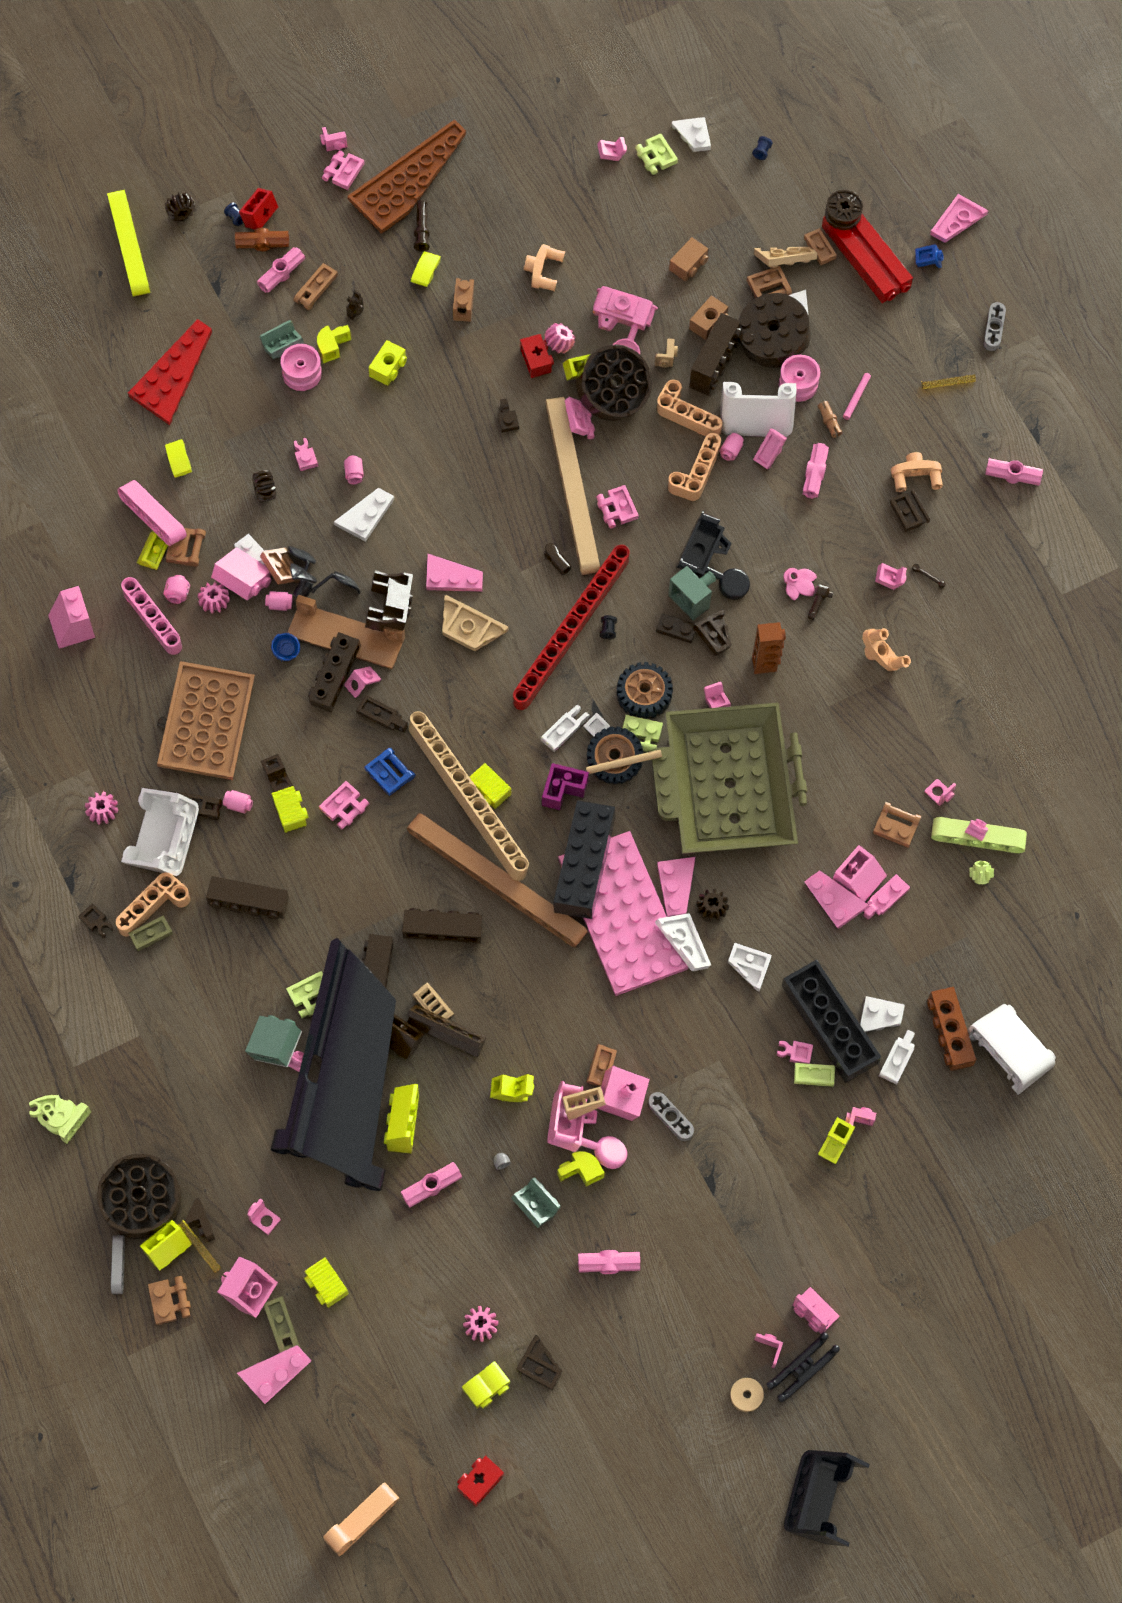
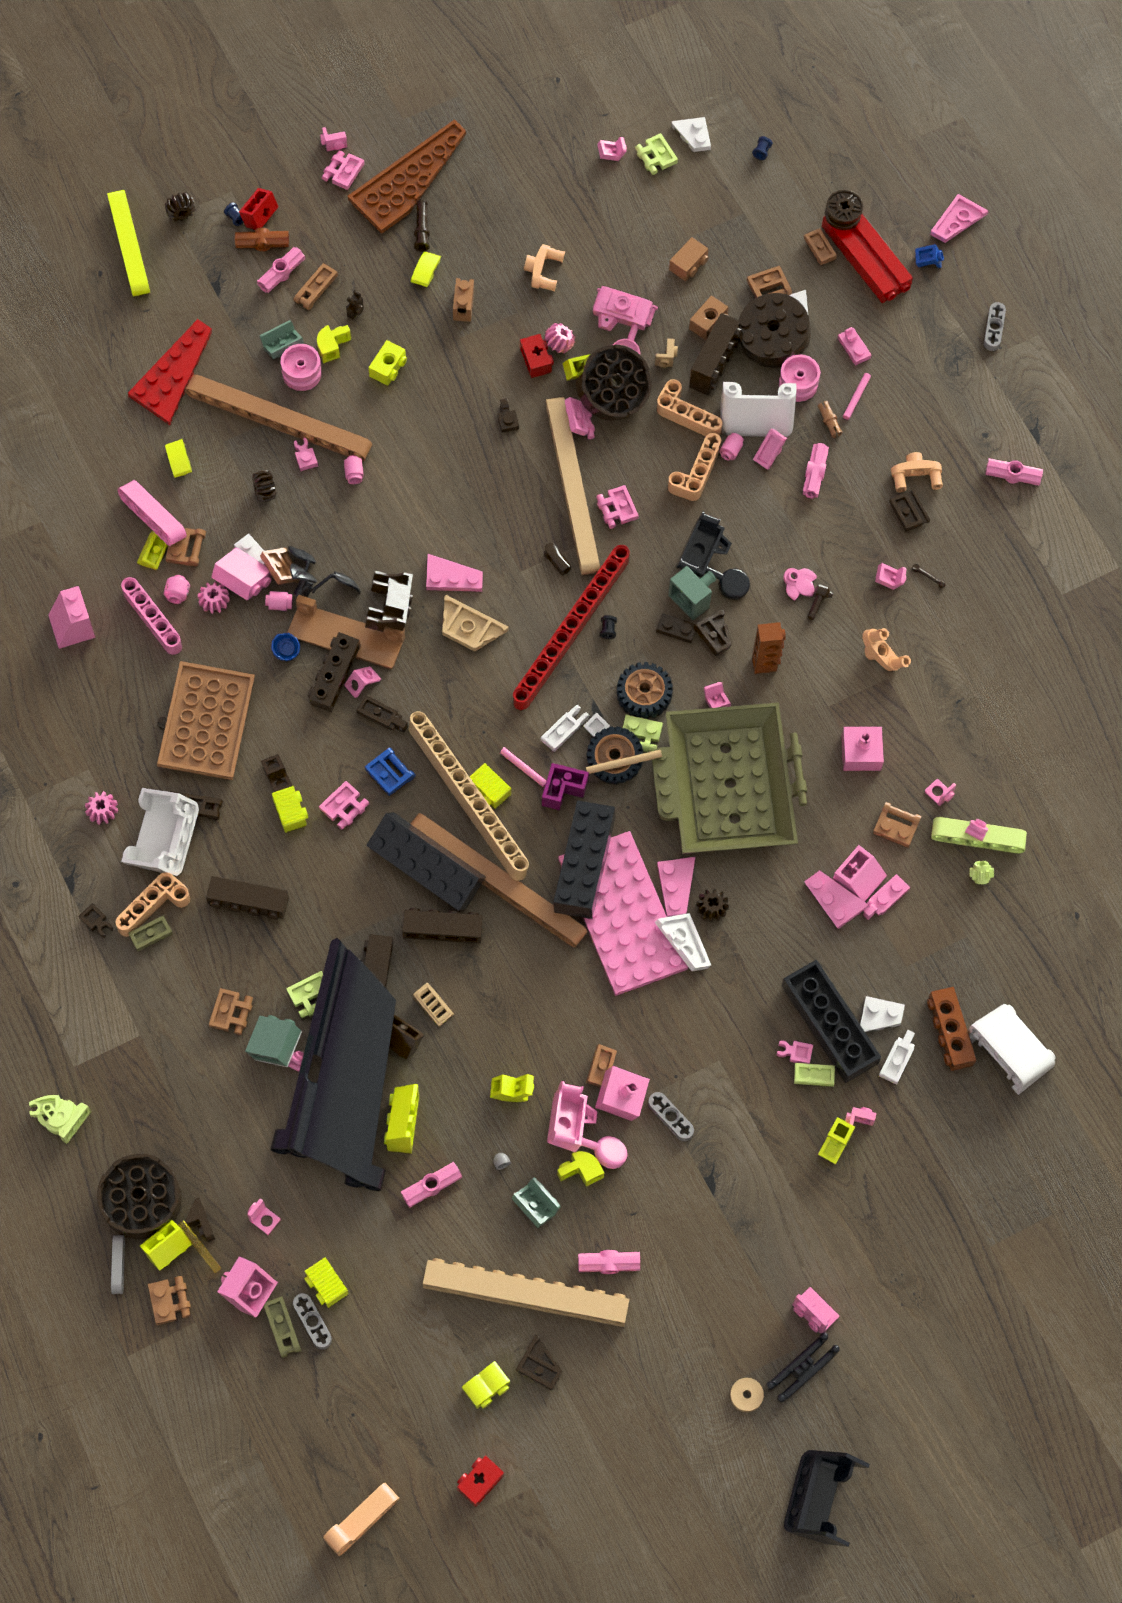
bright pink brick [223,790,253,814] -> none
bright pink wing [237,1345,311,1404] -> none
white wing [334,488,394,542] -> none
dark brown fence [407,1005,486,1057] -> none
bright pink gear [463,1306,498,1342] -> none
tan slope [562,1086,606,1120] -> none
white wing [728,943,772,991] -> none
tan wing [754,247,817,268] -> none
bright pink bracket [754,1333,783,1368] -> none
clear yellow bar [921,374,976,389] -> none
none -> medium nougat beam [185,374,372,461]
none -> medium nougat plate [209,988,253,1035]
none -> light grey beam [293,1293,332,1349]
none -> black brick [366,812,486,911]
none -> tan brick [423,1258,629,1327]
none -> bright pink bar [500,747,546,788]
none -> bright pink plate [838,327,871,366]
none -> bright pink brick [841,727,884,771]

